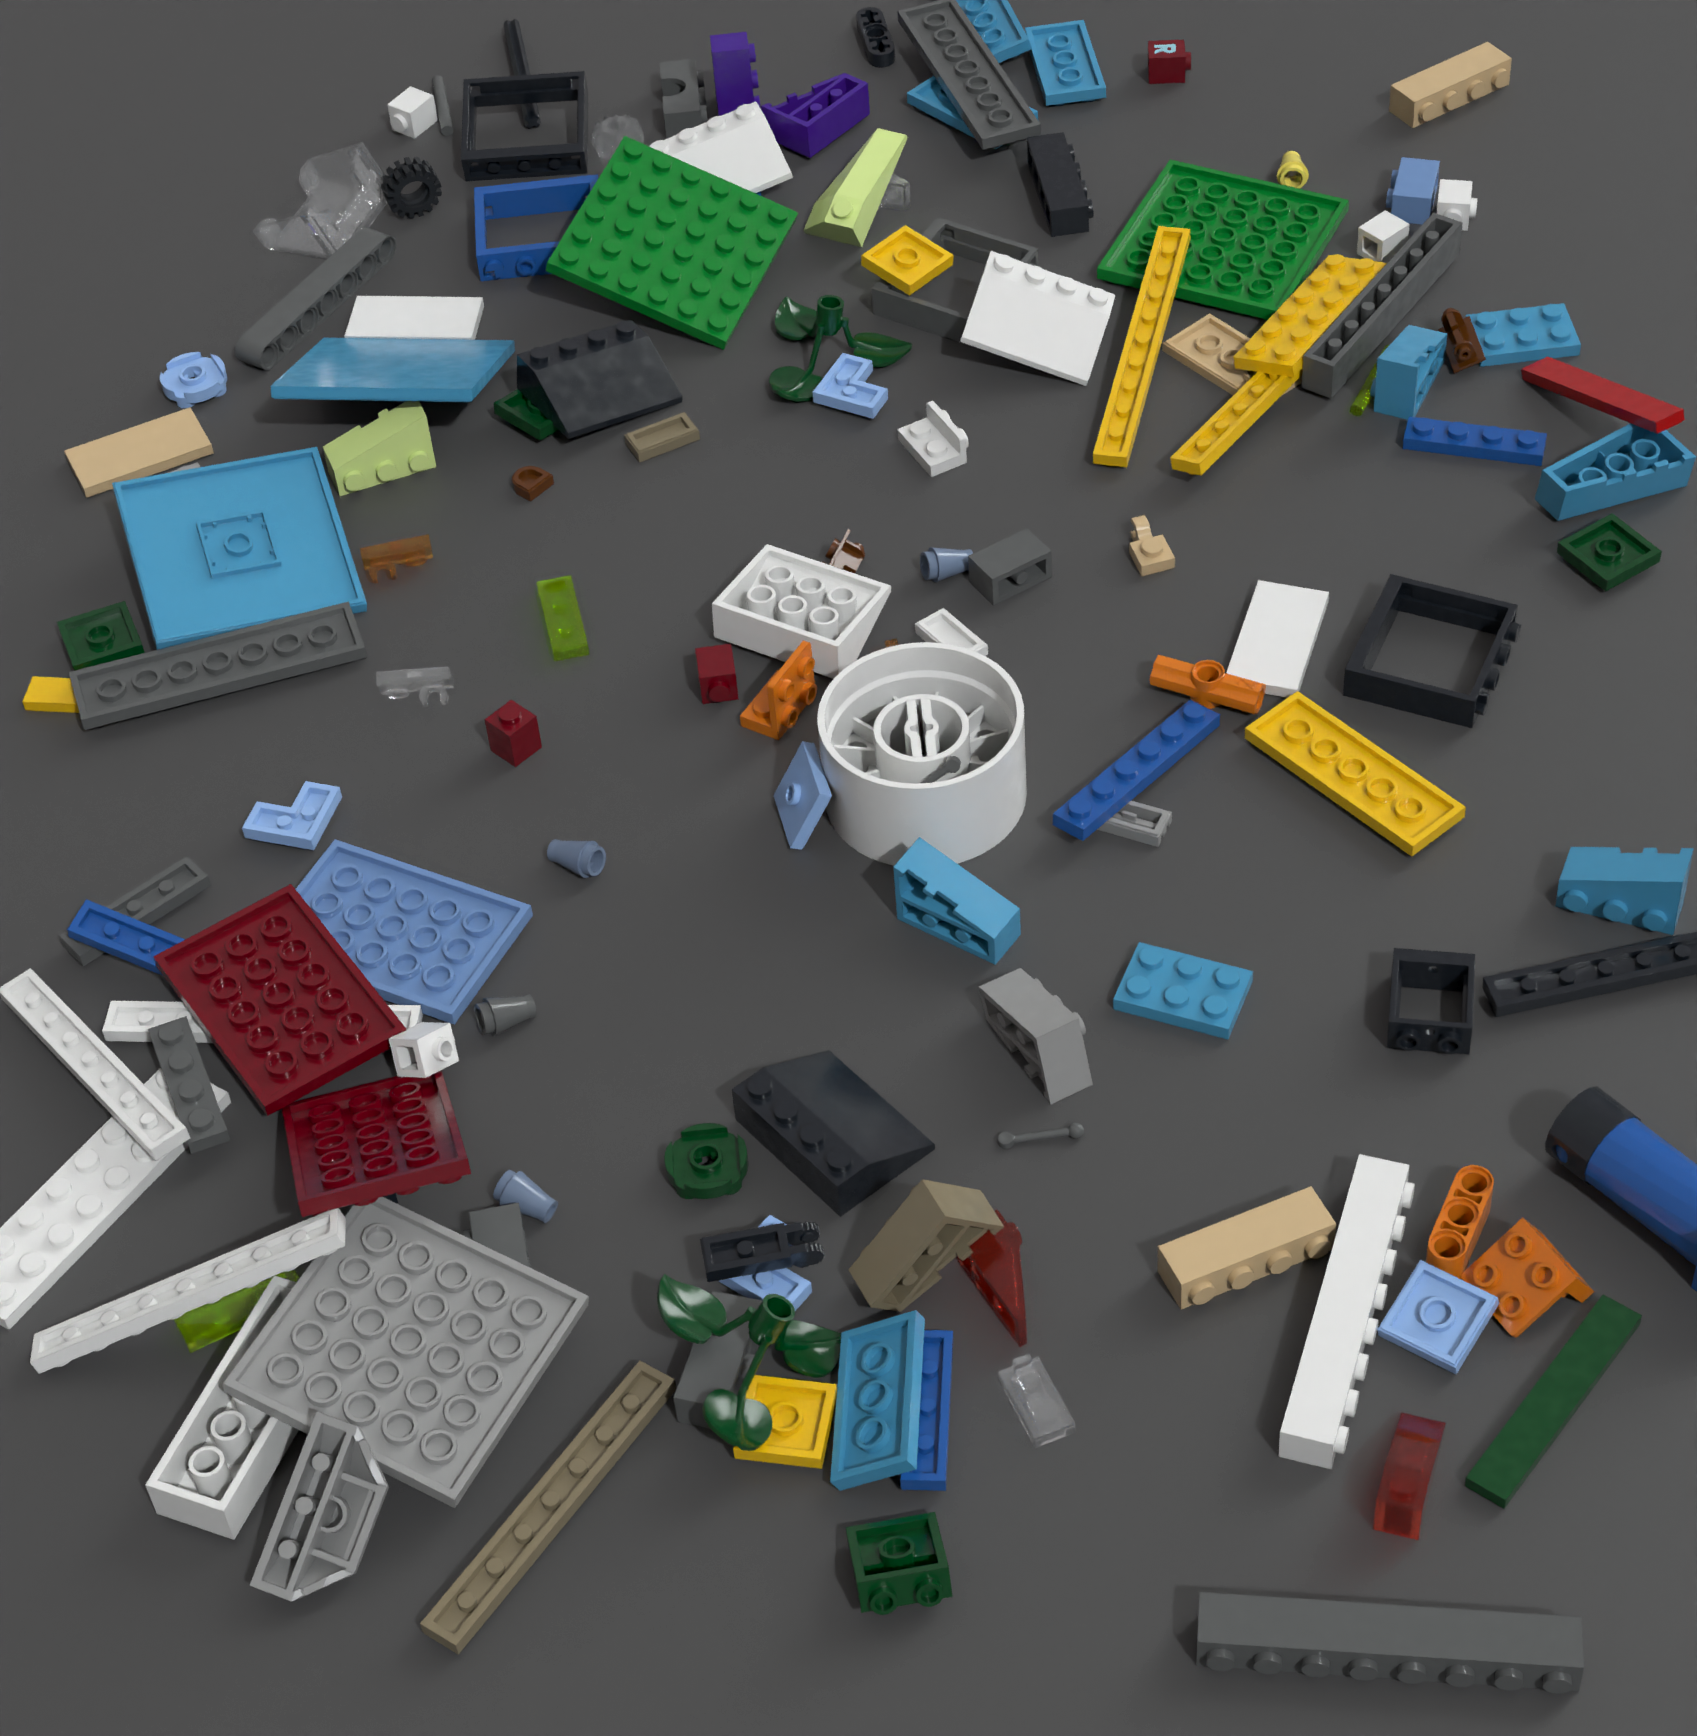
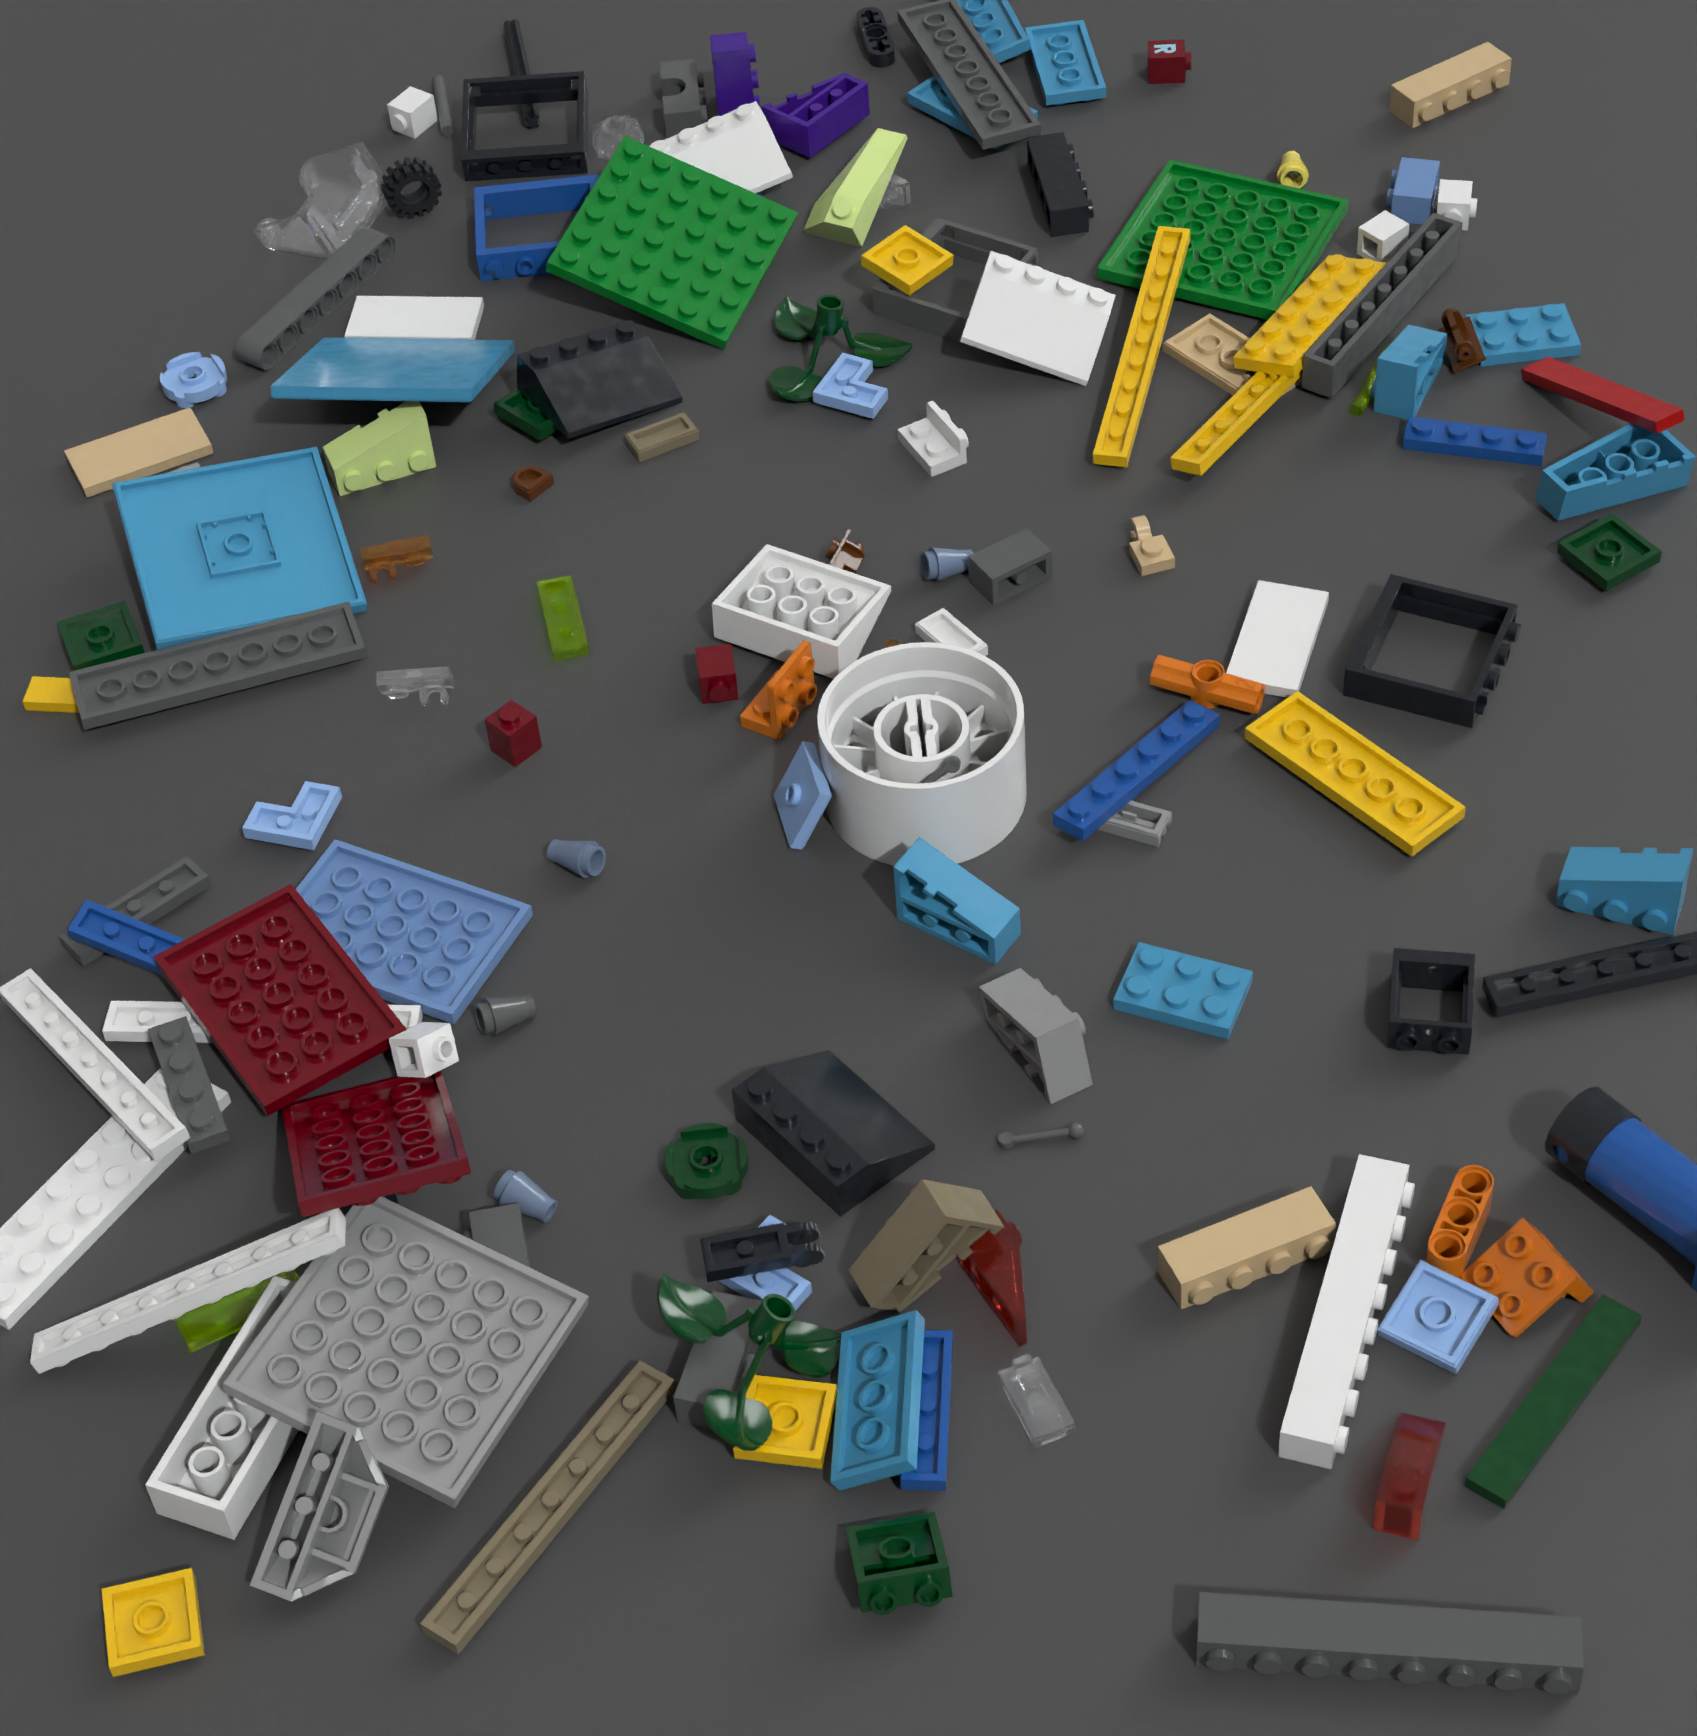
none -> yellow plate [101,1568,205,1677]

